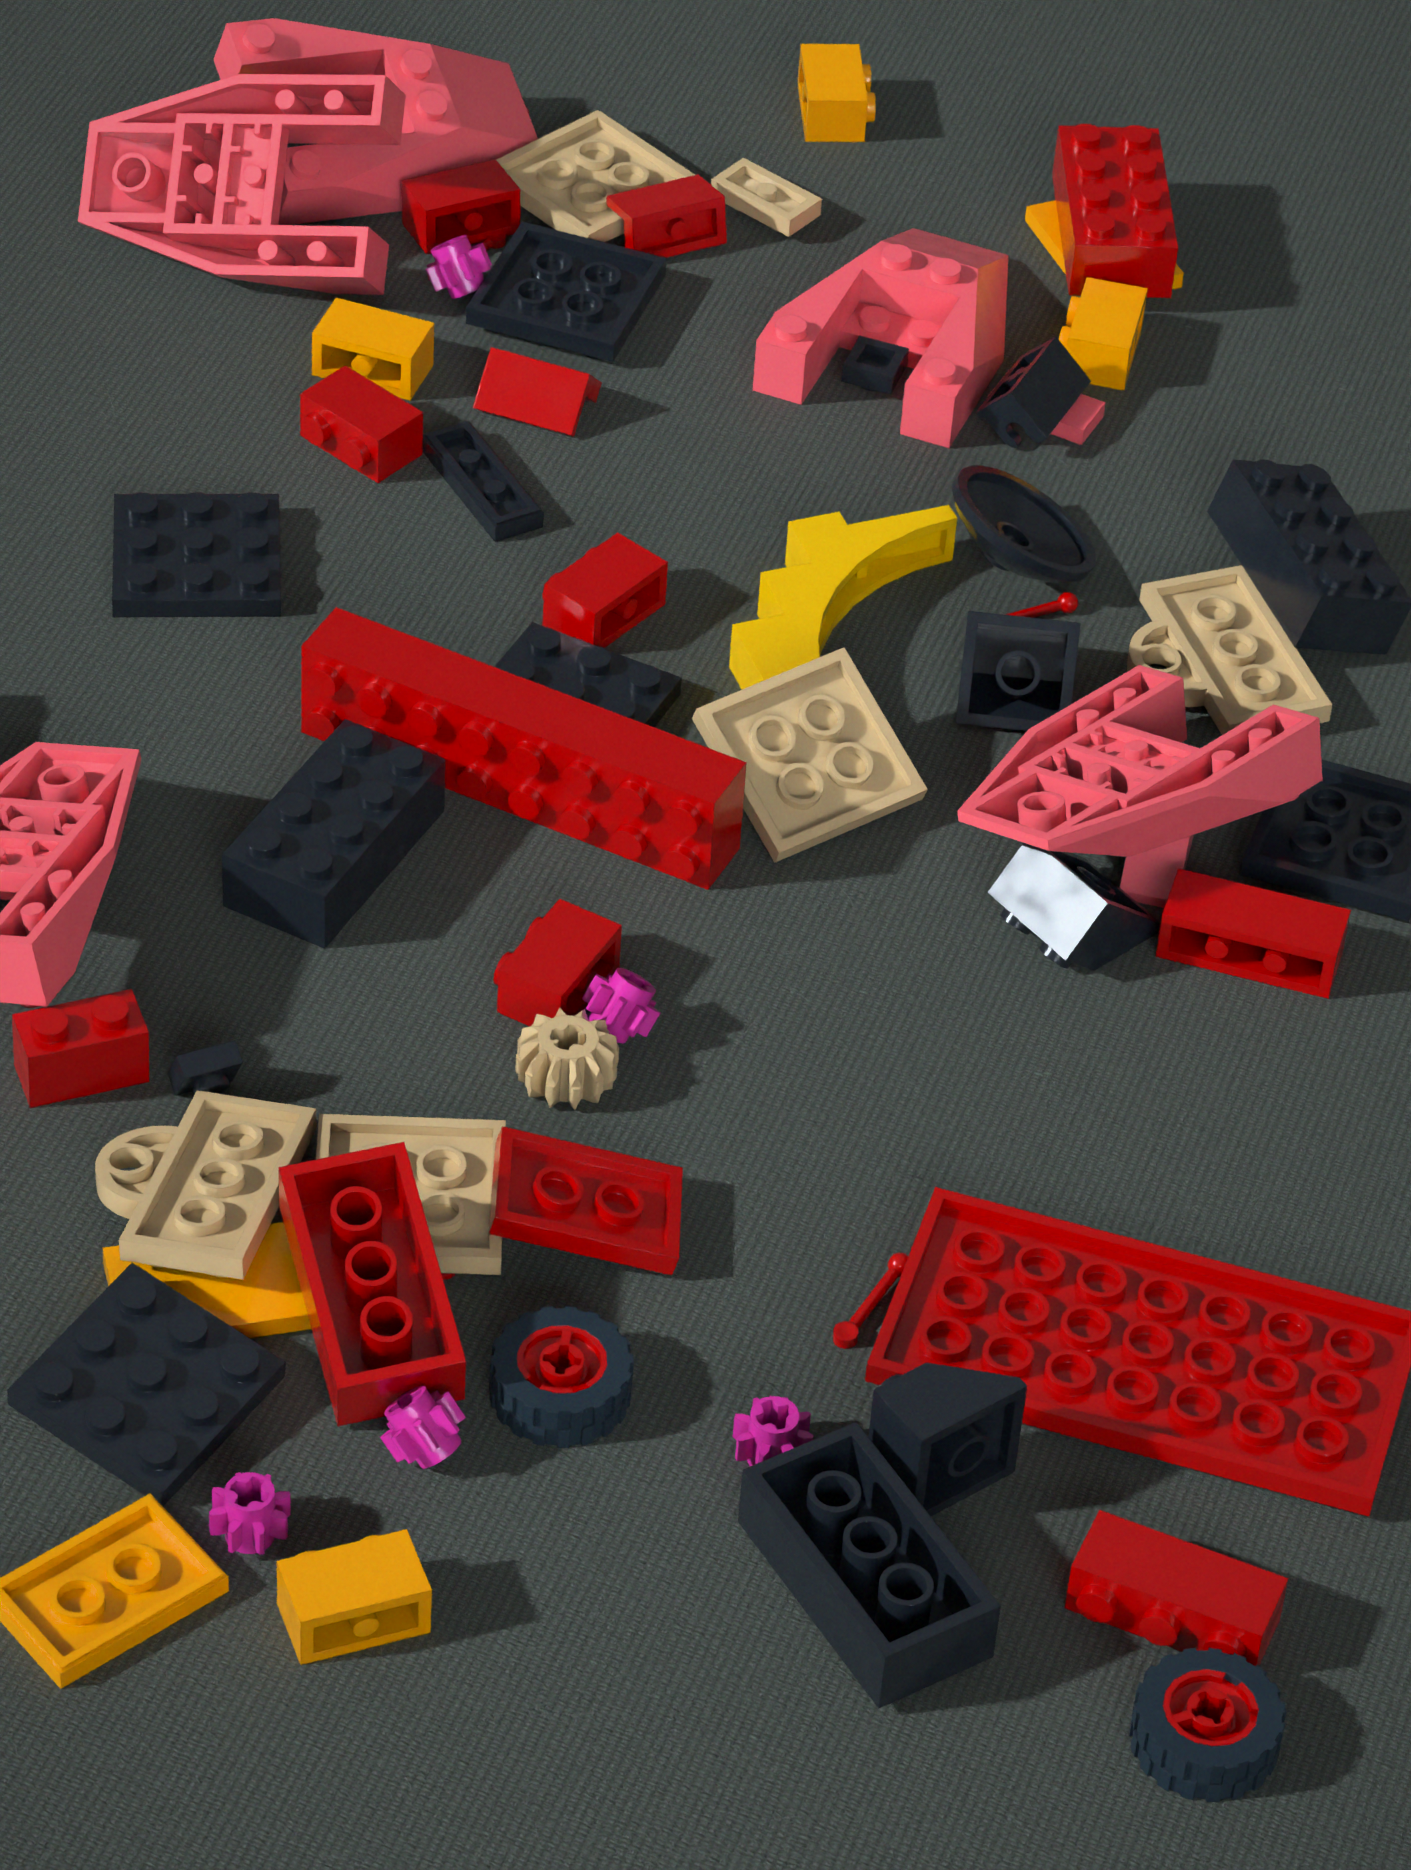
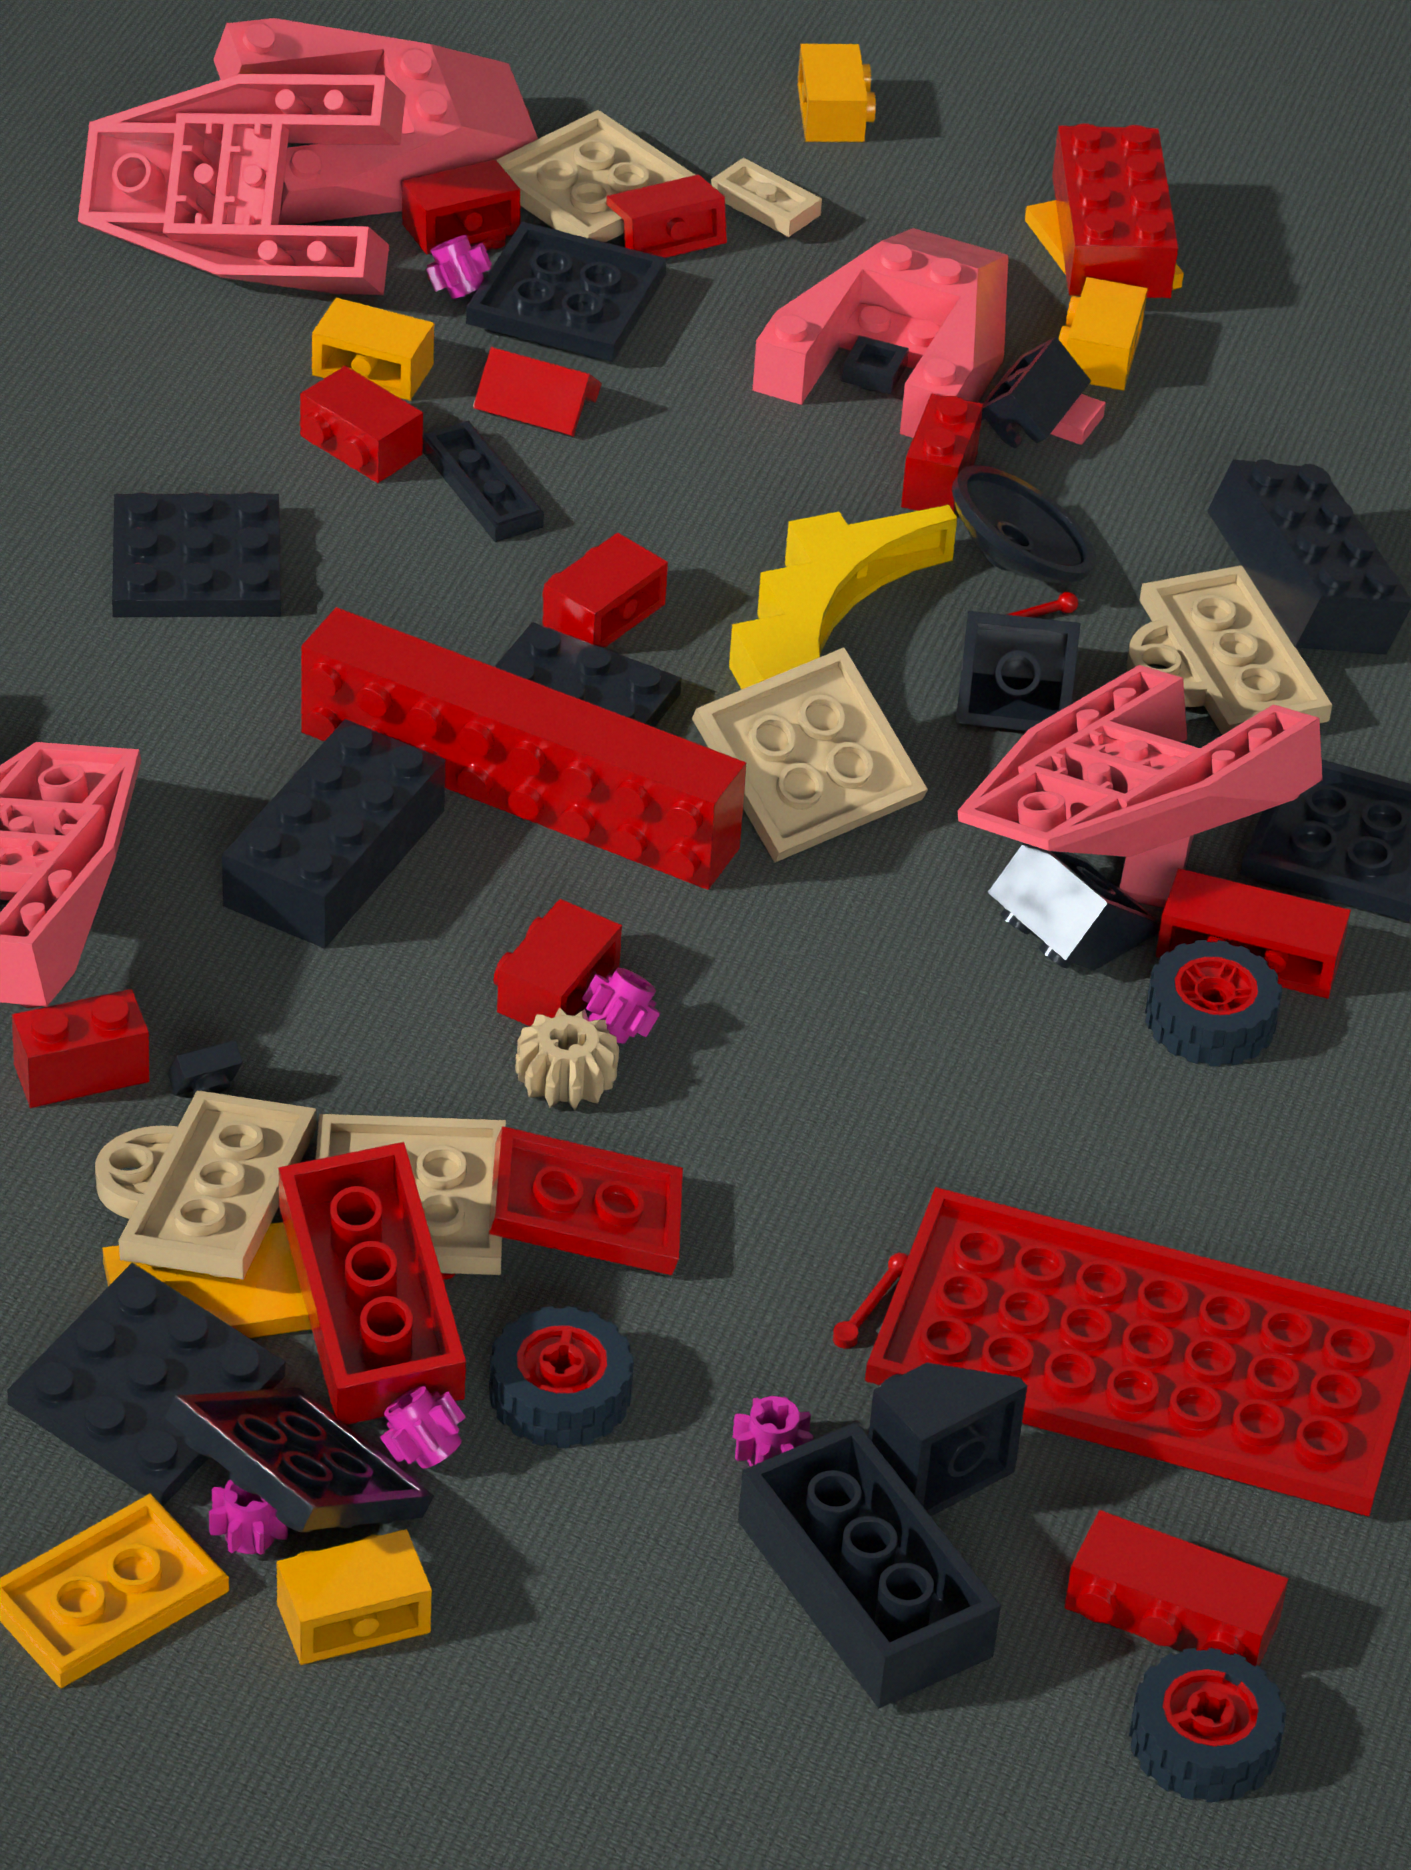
none -> black plate [165,1387,434,1532]
none -> red brick [901,393,983,514]
none -> black wheel [1145,940,1282,1067]

